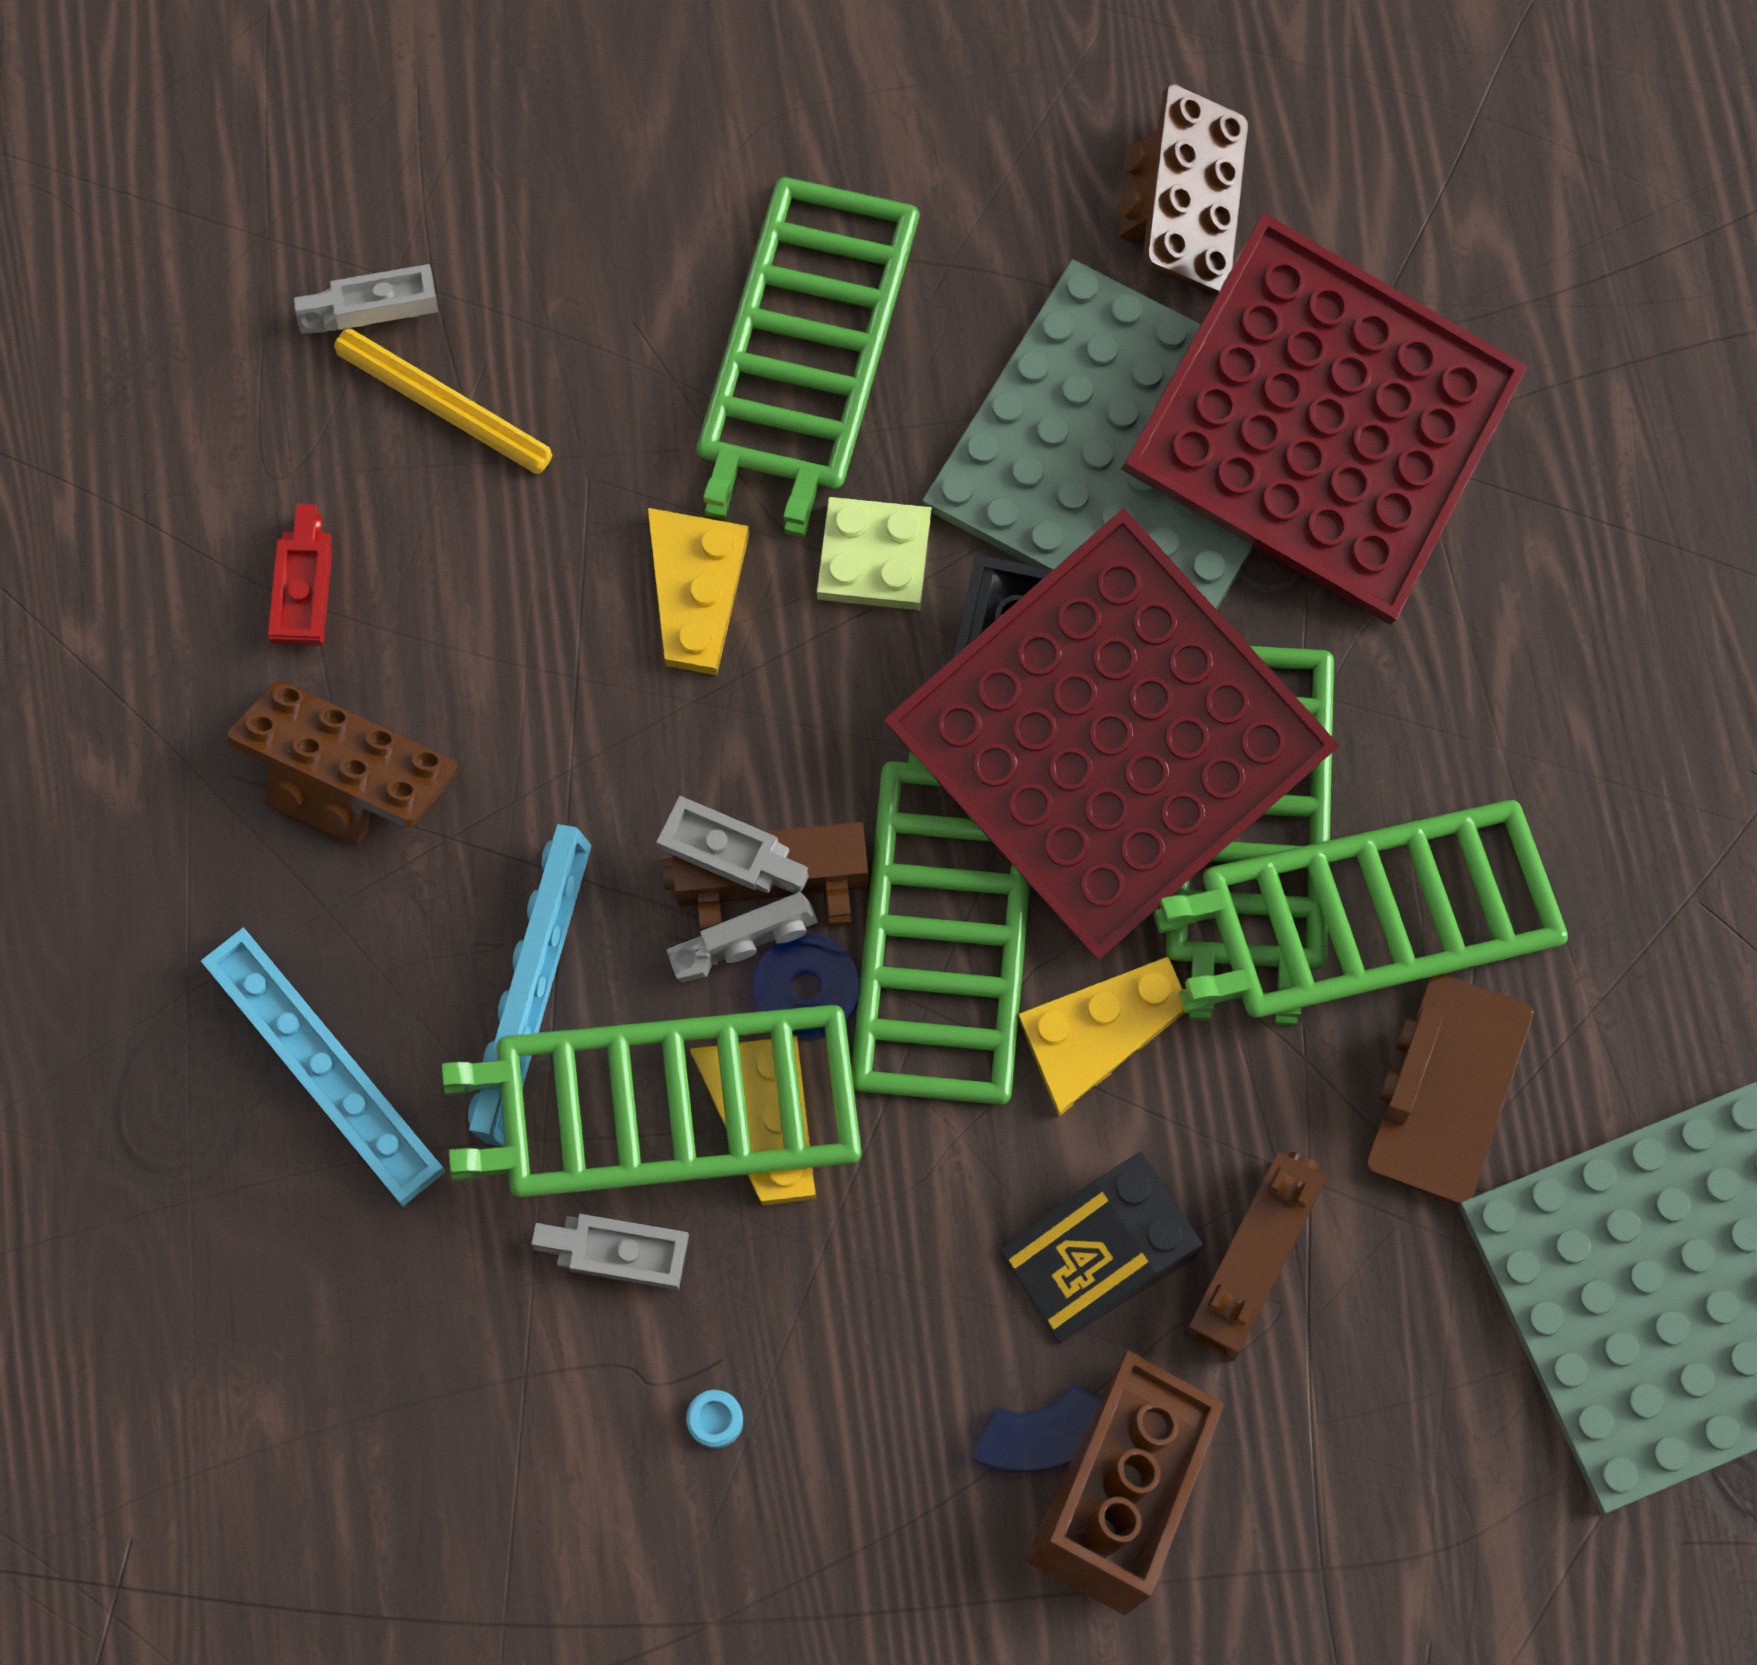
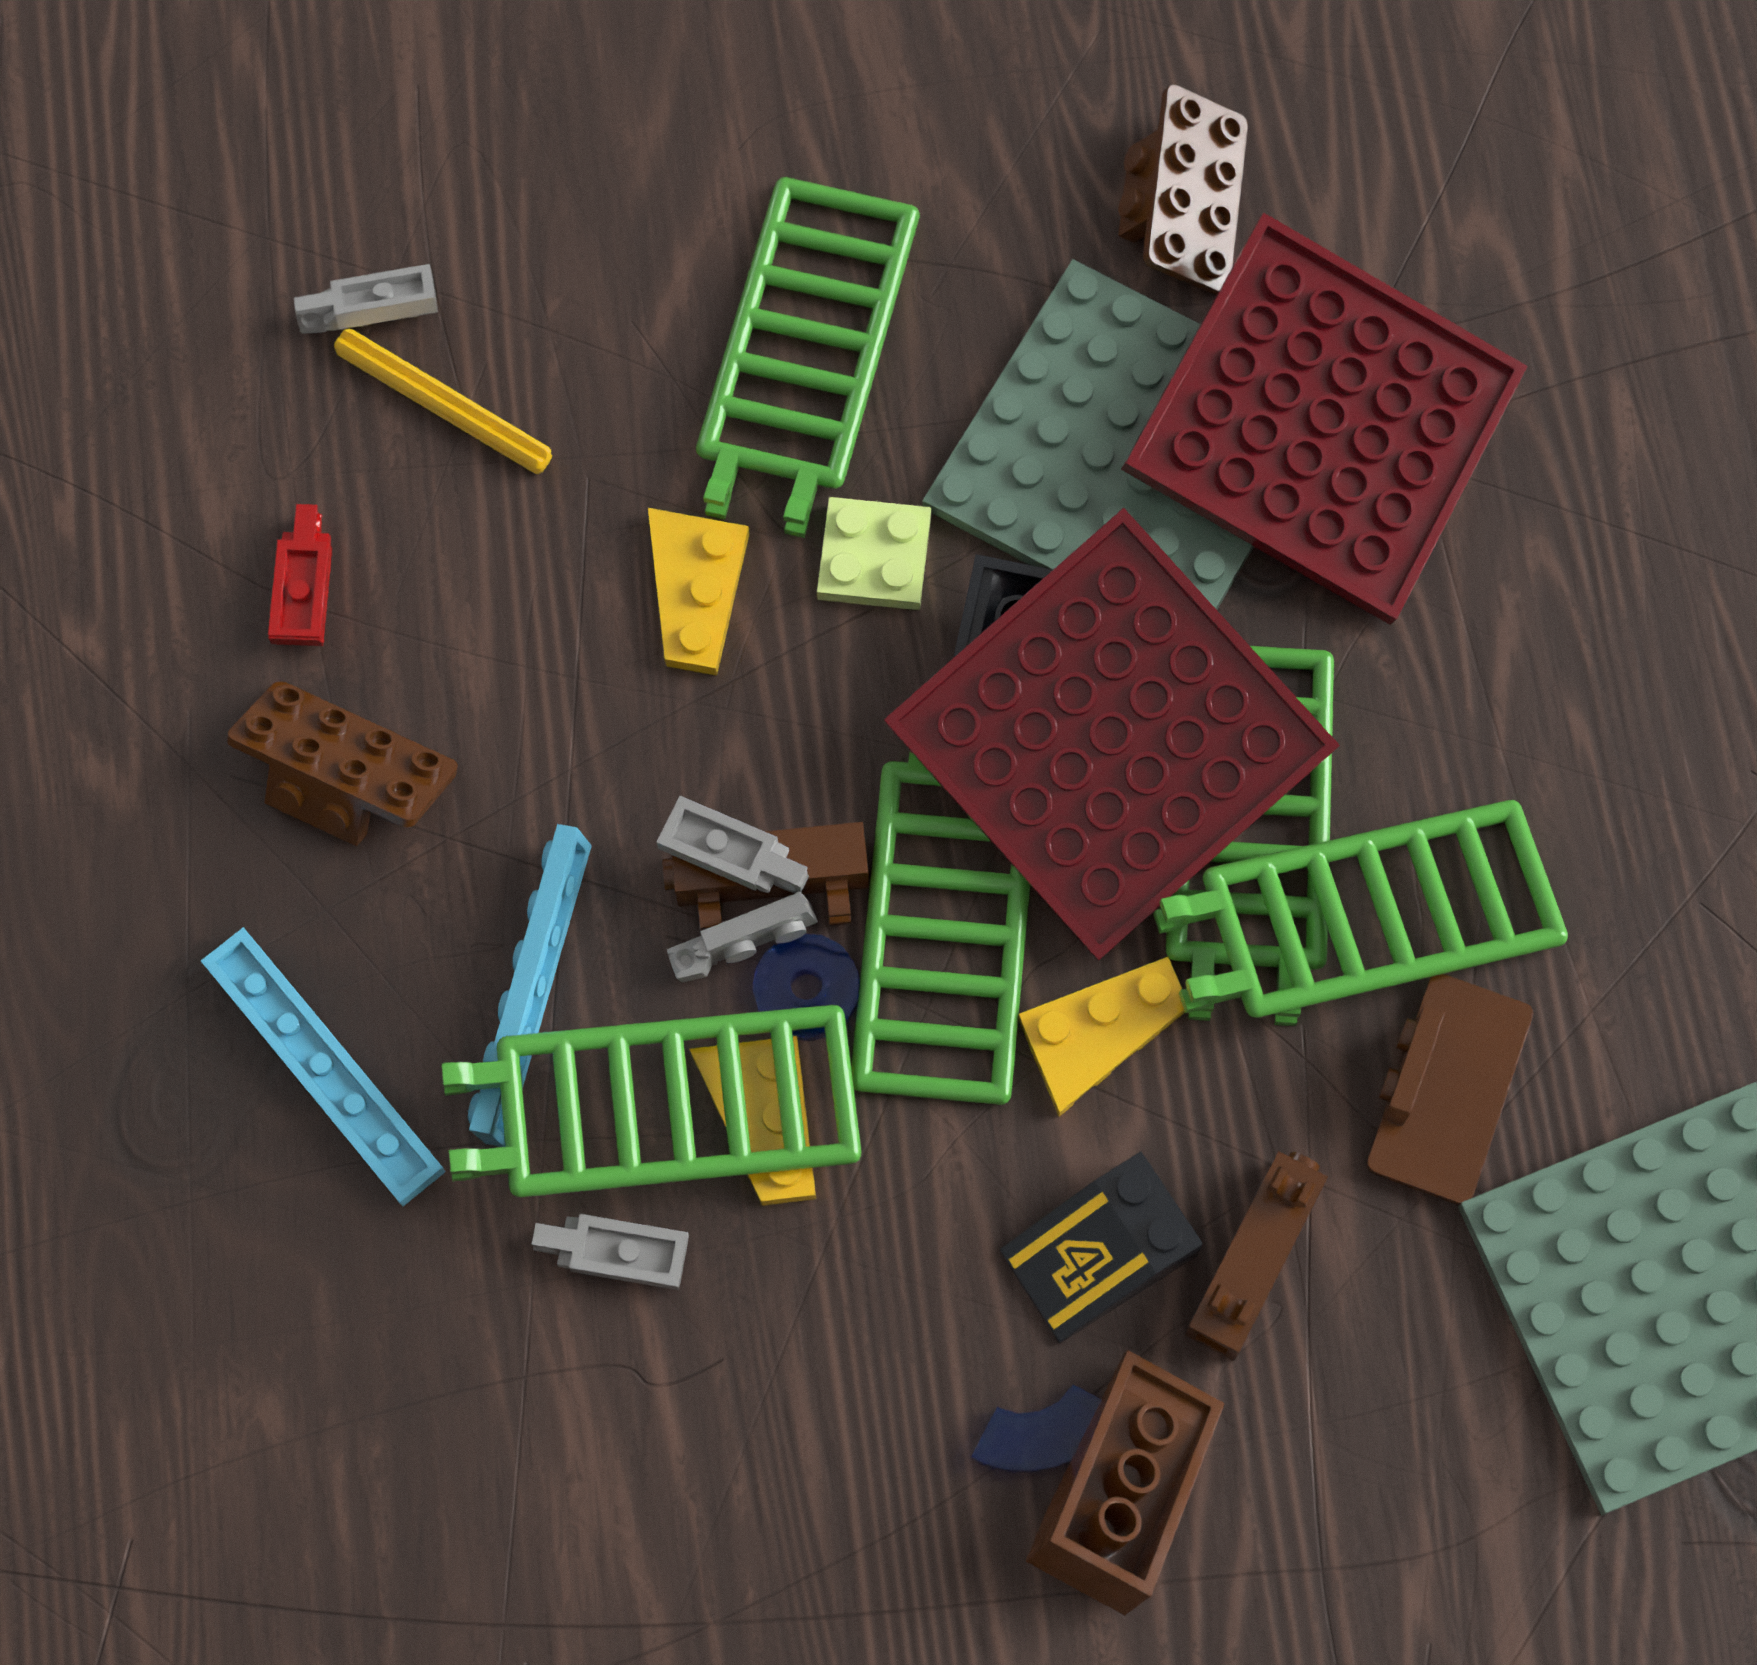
medium azure tile [686,1390,743,1449] -> none

